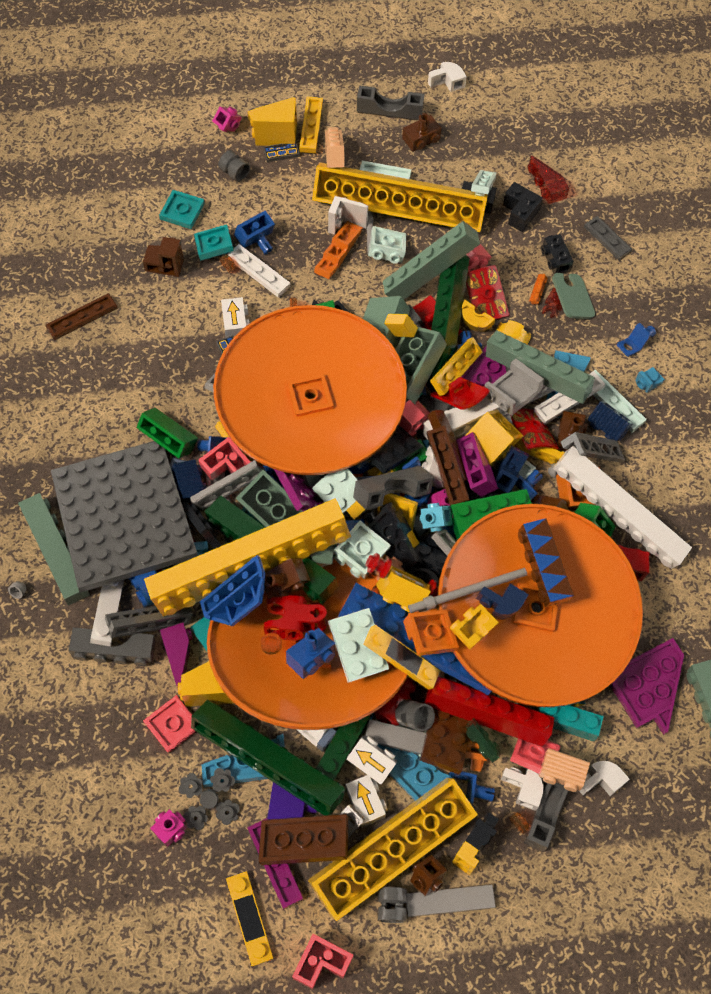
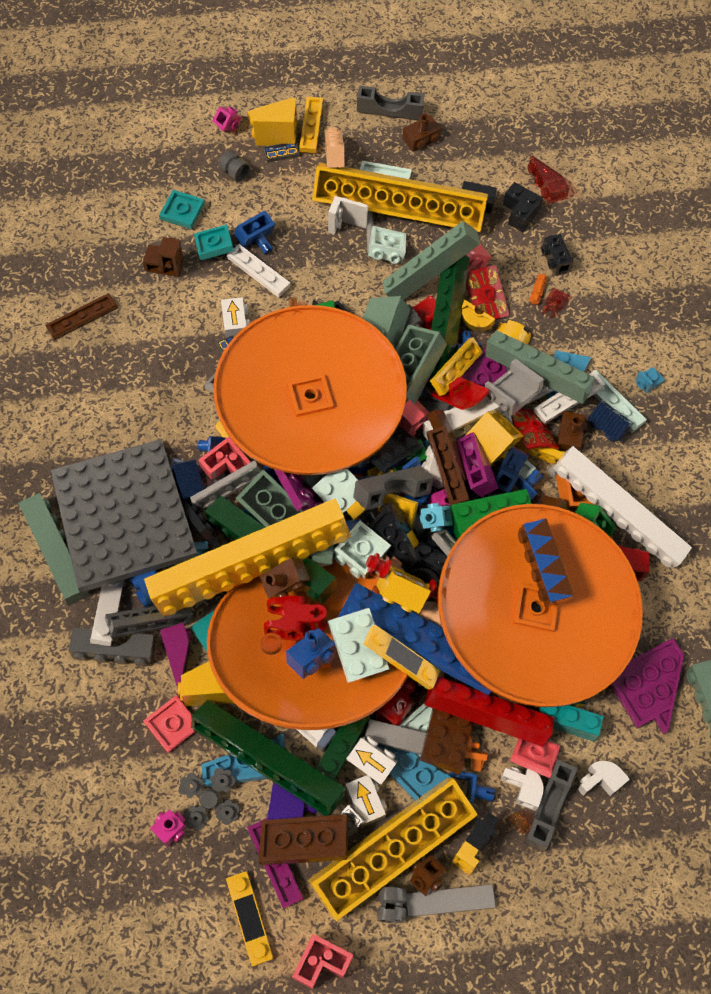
light grey hinge [8,581,26,599] -> none
green brick [136,407,198,459] -> none
blue wedge [200,555,265,626] -> none
clear orange tile [220,254,235,273] -> none
orange slope [314,221,363,279] -> none
yellow piece [384,314,418,337] -> none
dark grey wheel [395,699,435,732] -> none
orange plate [403,609,459,656] -> none
light grey bar [408,568,527,613] -> none
white brick [428,62,466,92] -> none
yellow cylinder [449,604,499,650] -> none
clear green wing [466,718,499,763] -> none
light aqua plate [471,170,497,196] -> none
dark blue brick [476,583,529,620] -> none
light nougat brick [539,748,590,792] -> none
sand green piece [552,273,595,319] -> none
dark grey fence [561,432,625,463] -> none
dark grey tile [584,216,632,260] -> none
blue bracket [617,323,656,357] -> none

